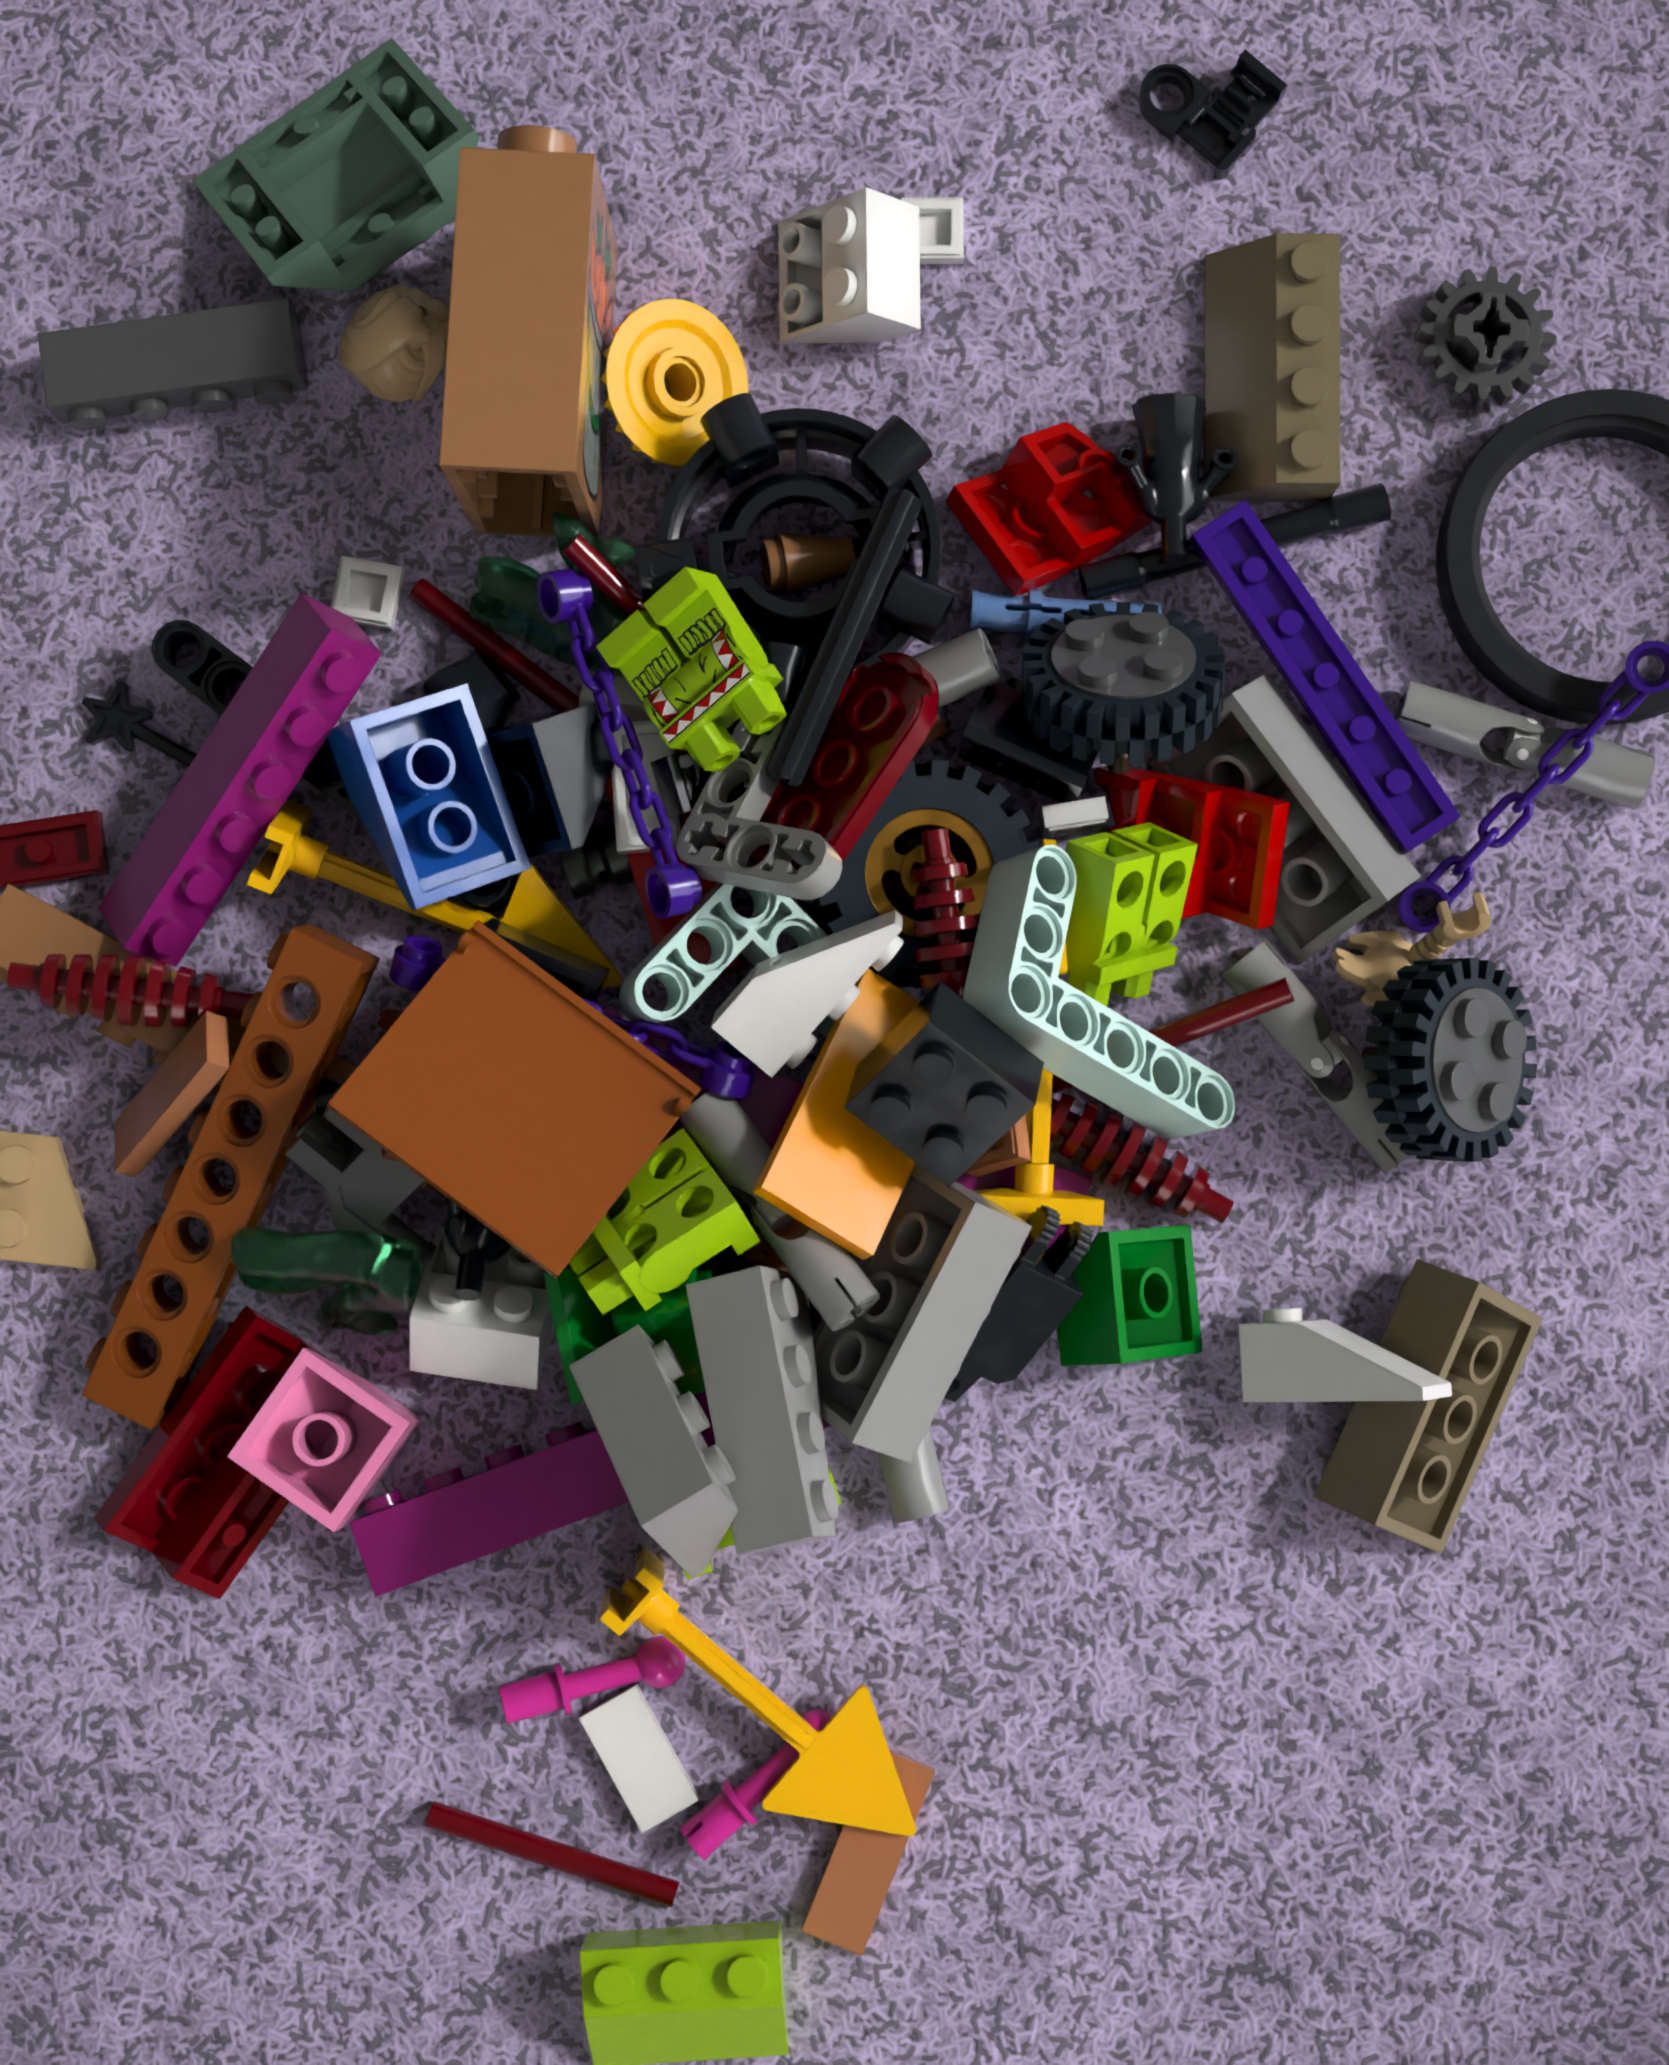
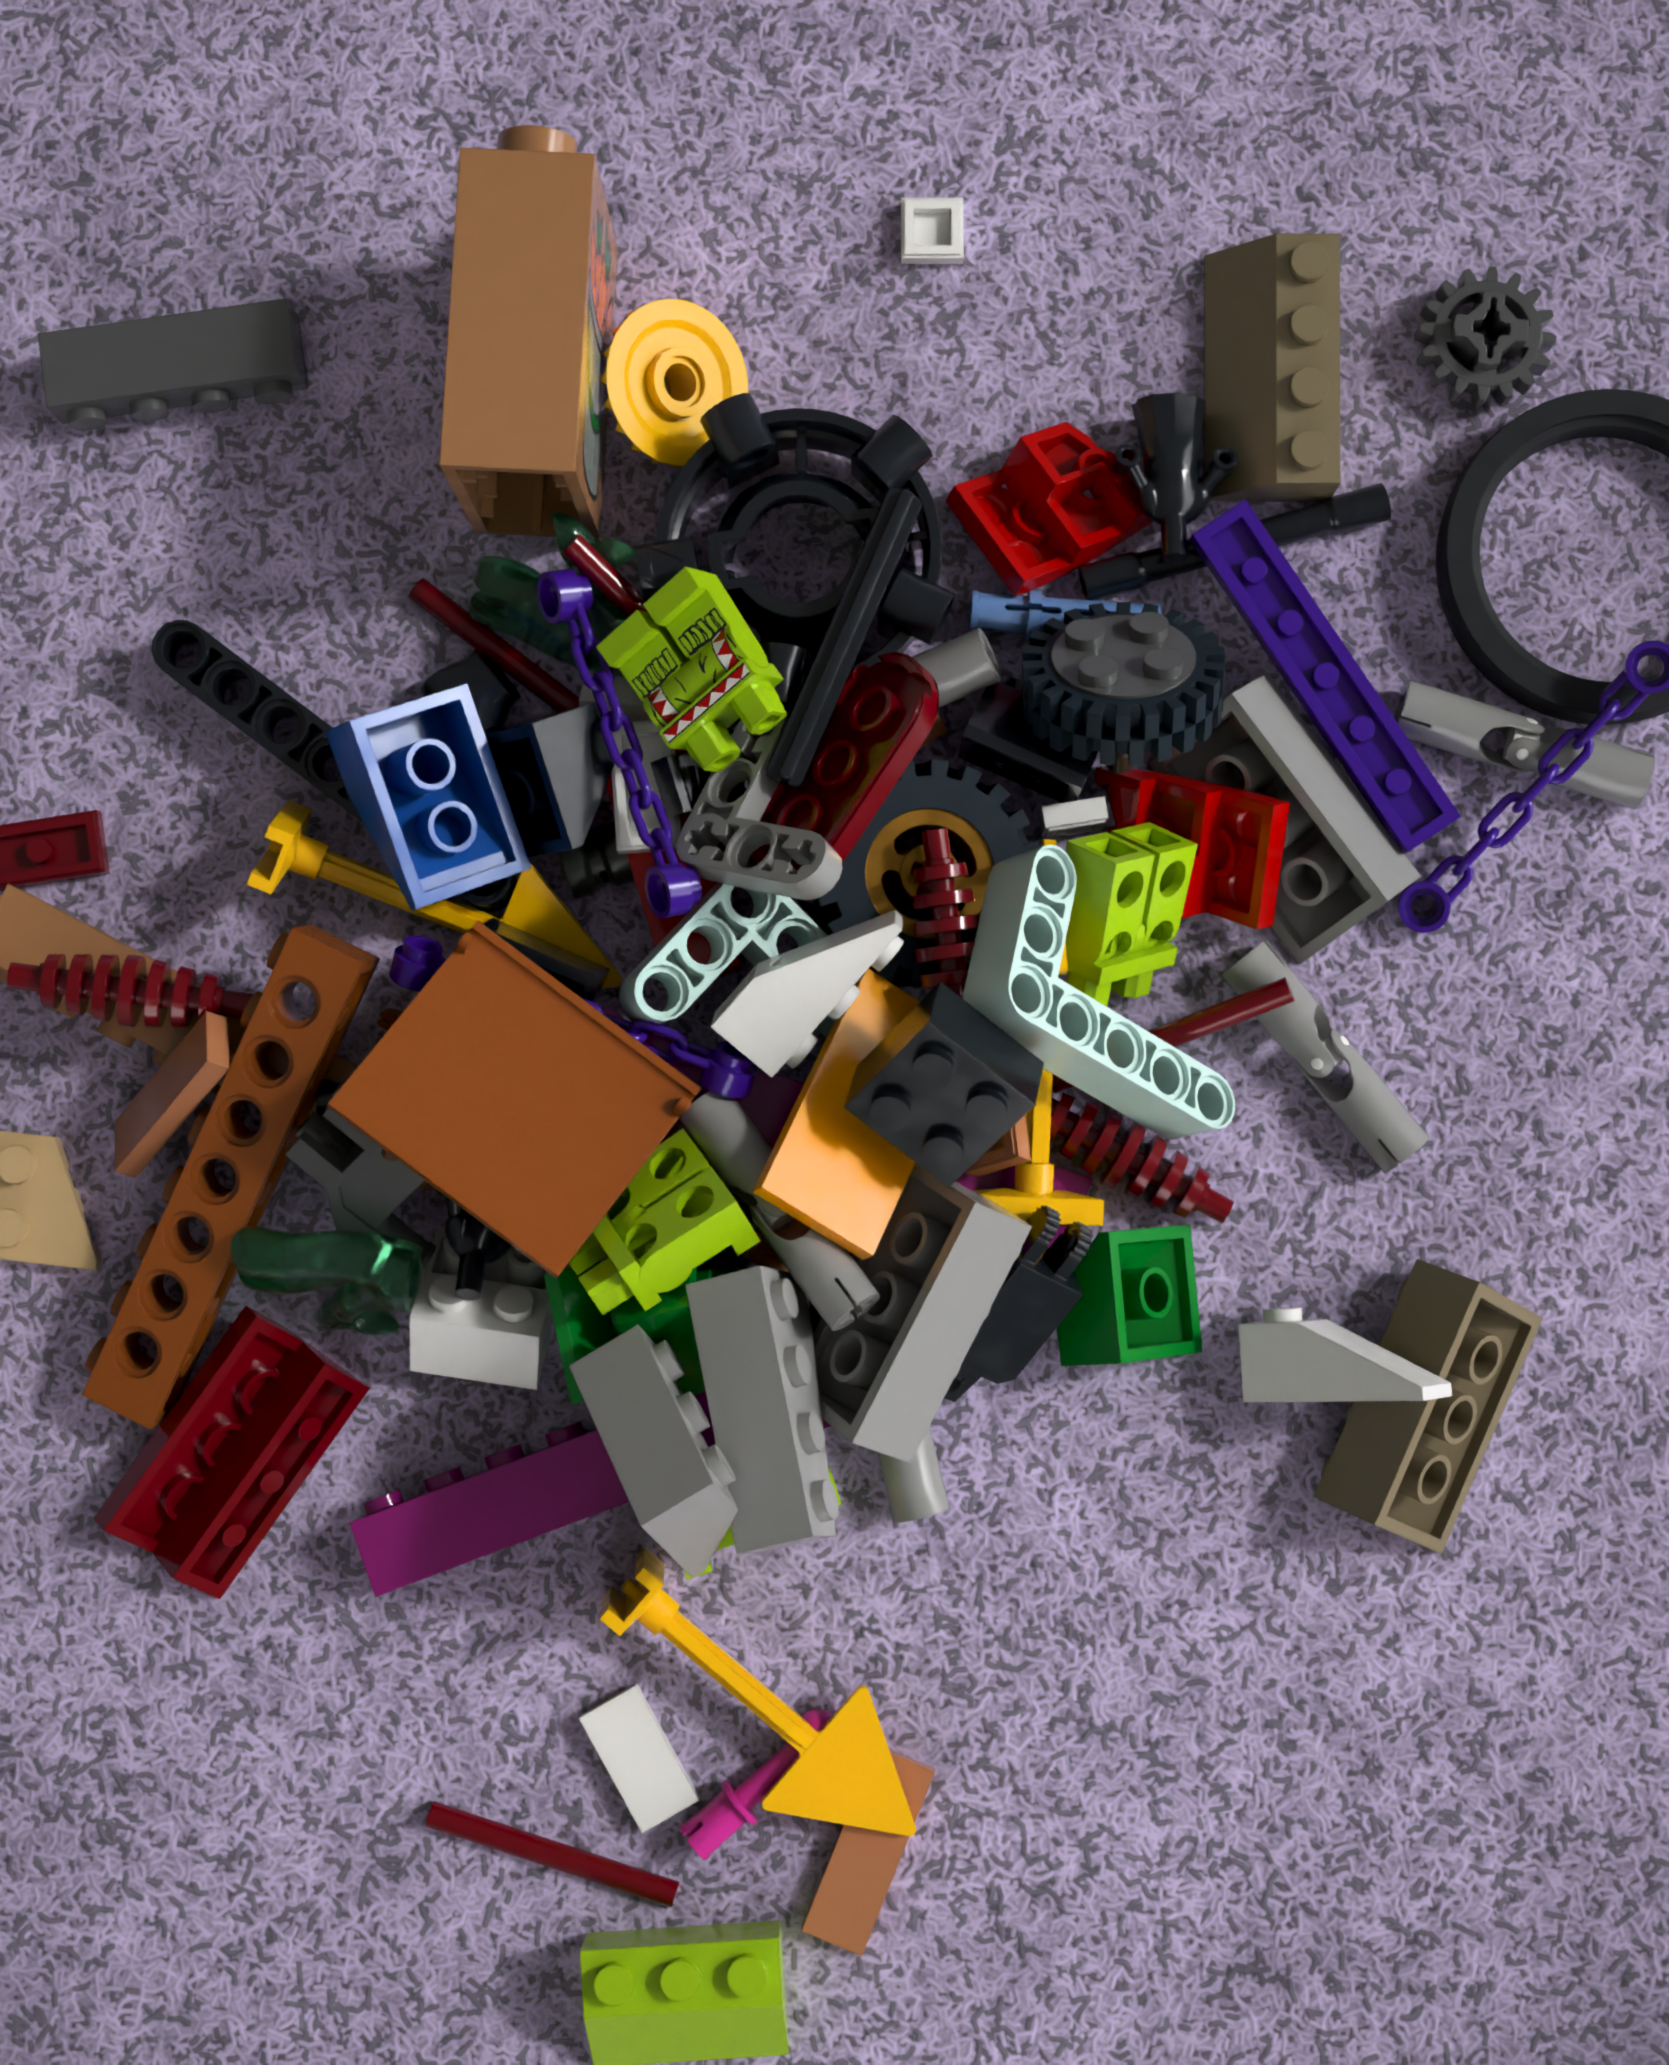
black piece [82,681,281,817] -> none
magenta brick [98,593,382,967] -> none
sand green slope [192,38,479,292] -> none
bright pink slope [227,1347,422,1532] -> none
white tile [331,556,405,631] -> none
tan hair [339,284,450,403] -> none
dark pink pin [498,1636,686,1724] -> none
medium nougat cone [760,532,855,595] -> none
white slope [778,187,921,344] -> none
black piece [1138,49,1288,180] -> none
tan piece [1332,892,1492,1007] -> none
black wheel [1361,958,1537,1162] -> none

